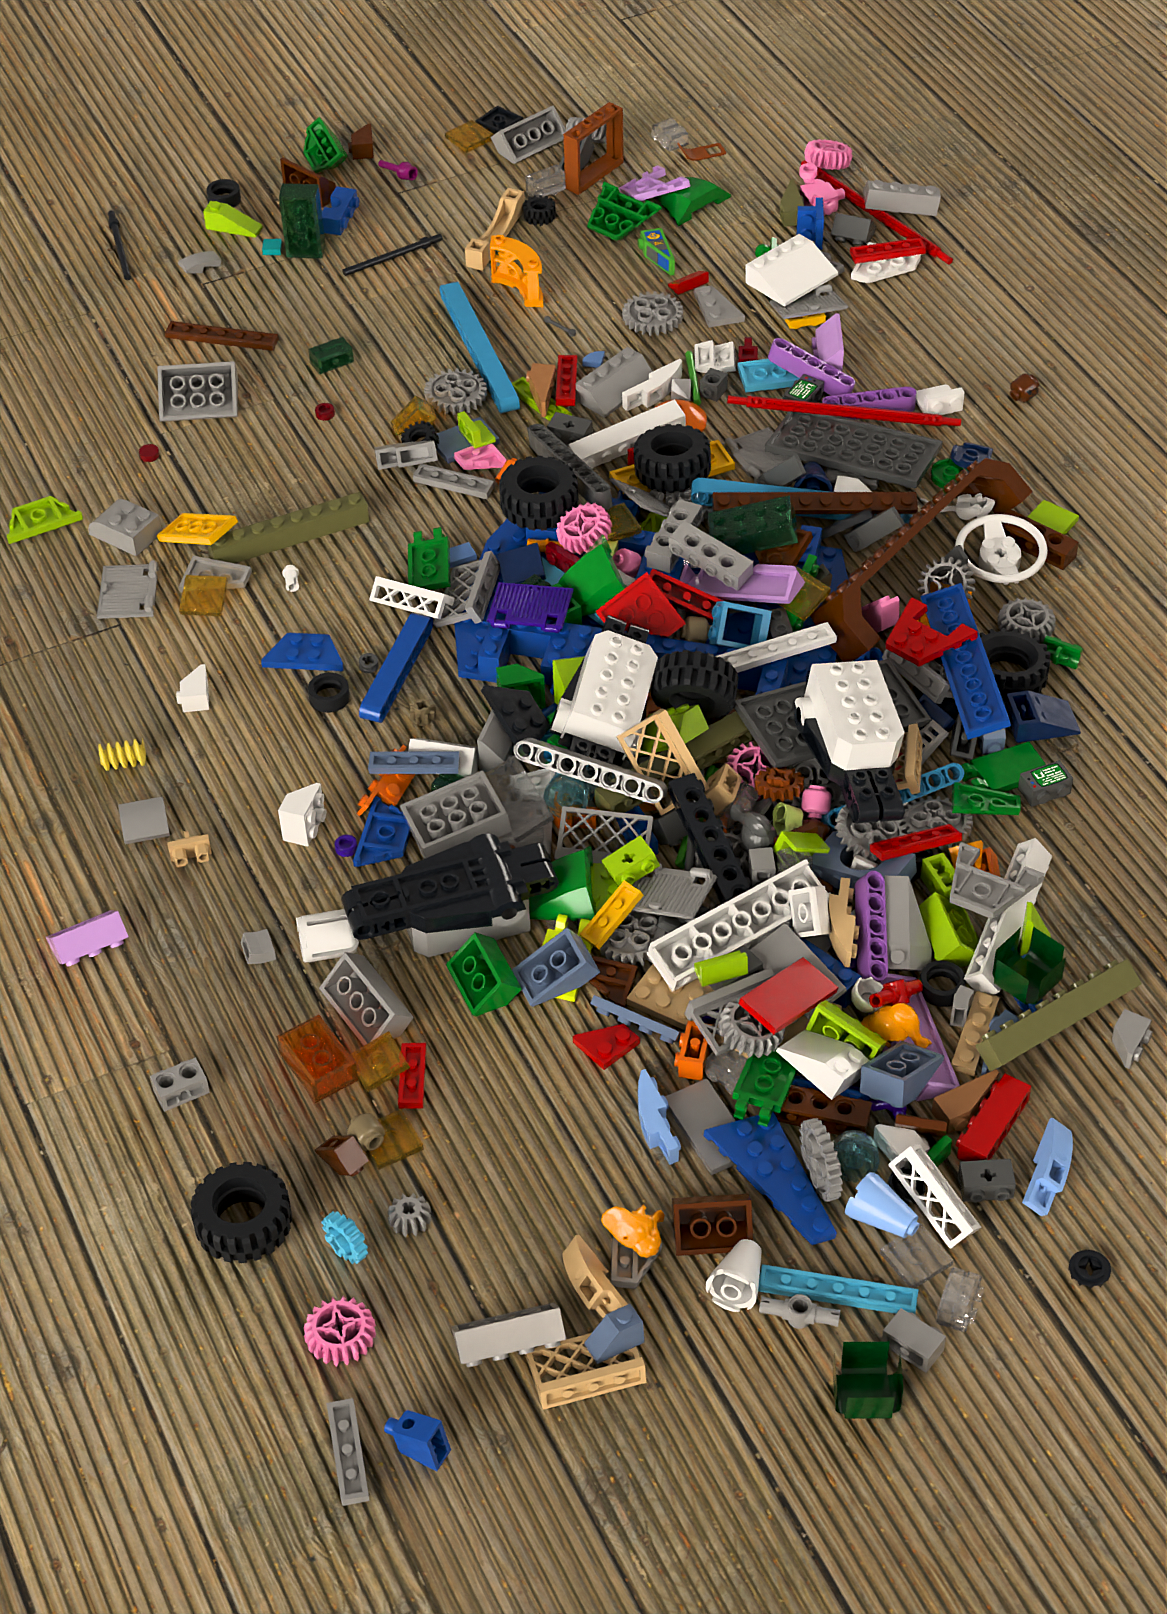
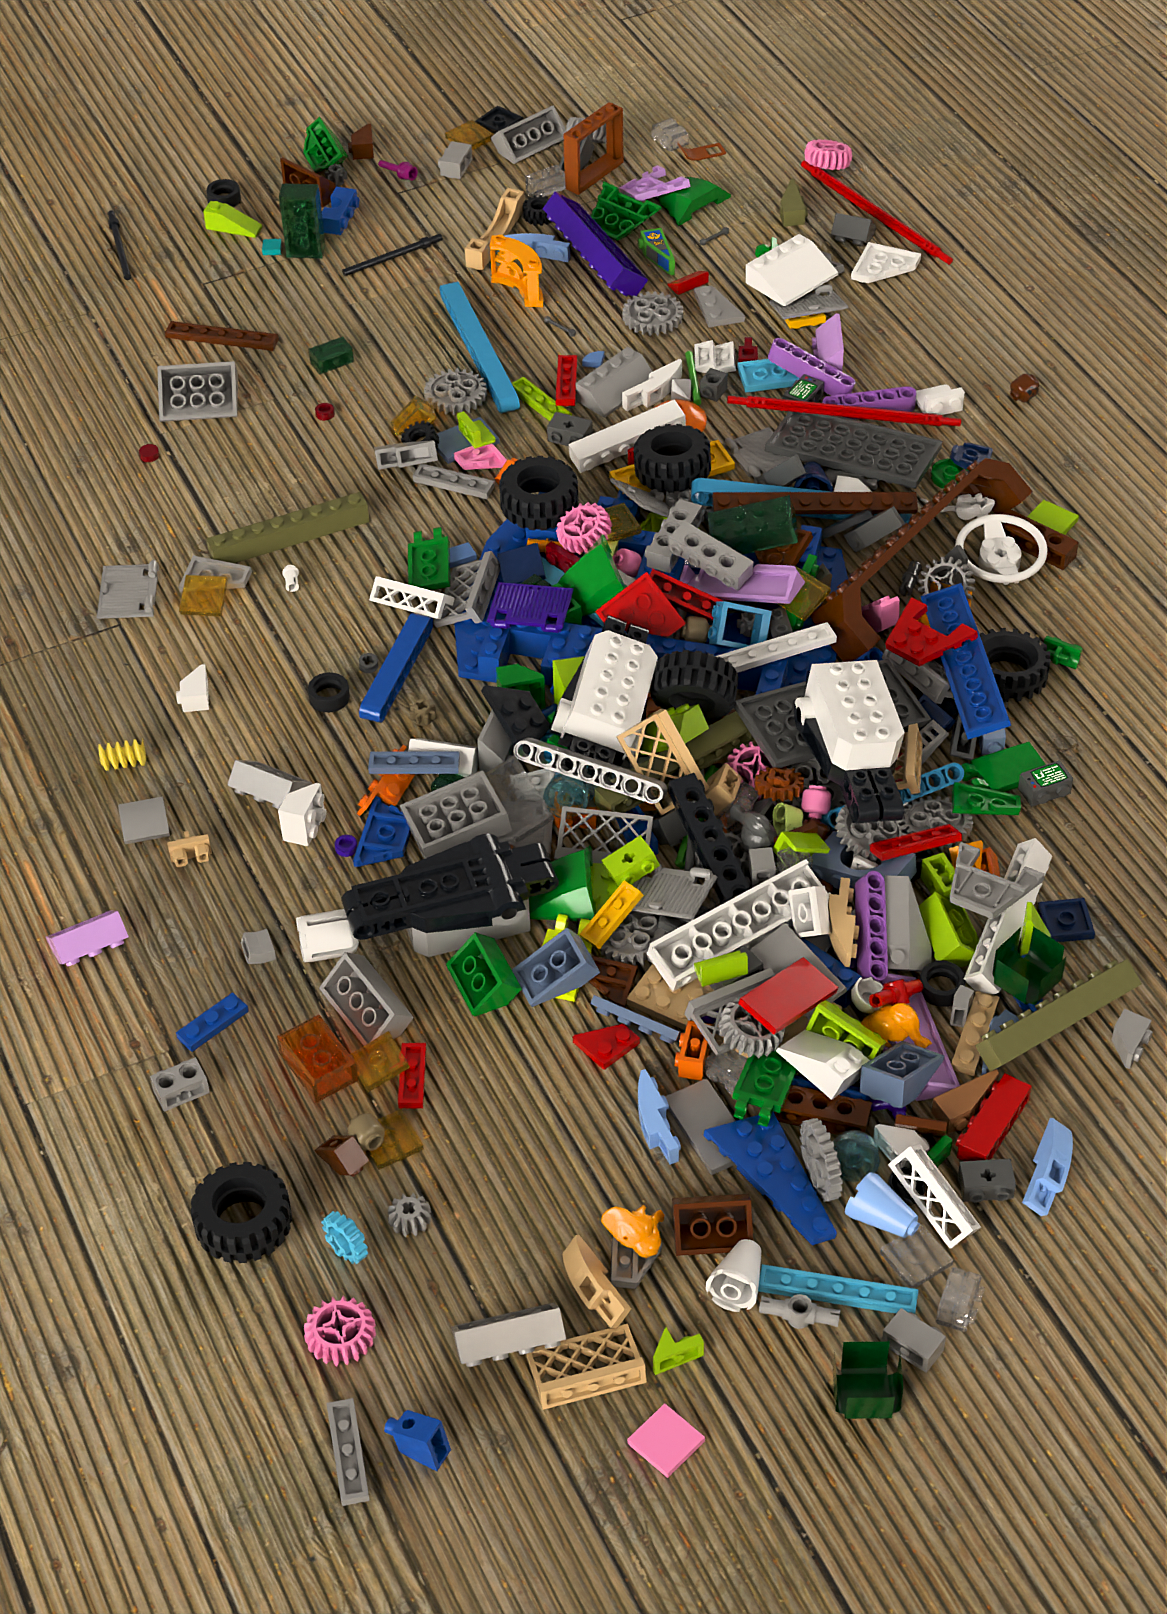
lime wing [7,496,83,544] -> none
light grey brick [88,499,162,556] -> none
yellow tile [157,513,238,545] -> none
light grey slope [178,251,222,273] -> none
blue wing [261,633,344,671] -> none
medium nougat slope [526,363,556,417] -> none
dark grey beam [527,424,613,510] -> none
sand blue slope [585,1304,645,1364] -> none
blue bracket [796,198,824,250] -> none
bright pink torso [799,163,845,216] -> none
red tile [850,238,926,264] -> none
light grey slope [863,180,941,216] -> none
light grey gear [997,597,1056,644] -> none
dark blue slope [1005,691,1081,743] -> none
black gear [1068,1250,1111,1289] -> none
none -> blue plate [176,992,249,1052]
none -> slope [228,760,312,809]
none -> dark grey gear [325,164,347,187]
none -> light grey brick [438,141,472,179]
none -> light blue slope [497,233,570,262]
none -> dark purple brick [543,191,648,297]
none -> bright pink tile [627,1403,705,1478]
none -> lime slope [653,1327,704,1375]
none -> dark grey hinge [699,227,729,246]
none -> light grey gear [736,612,755,637]
none -> dark grey pin [899,561,922,597]
none -> dark blue tile [1037,898,1095,942]

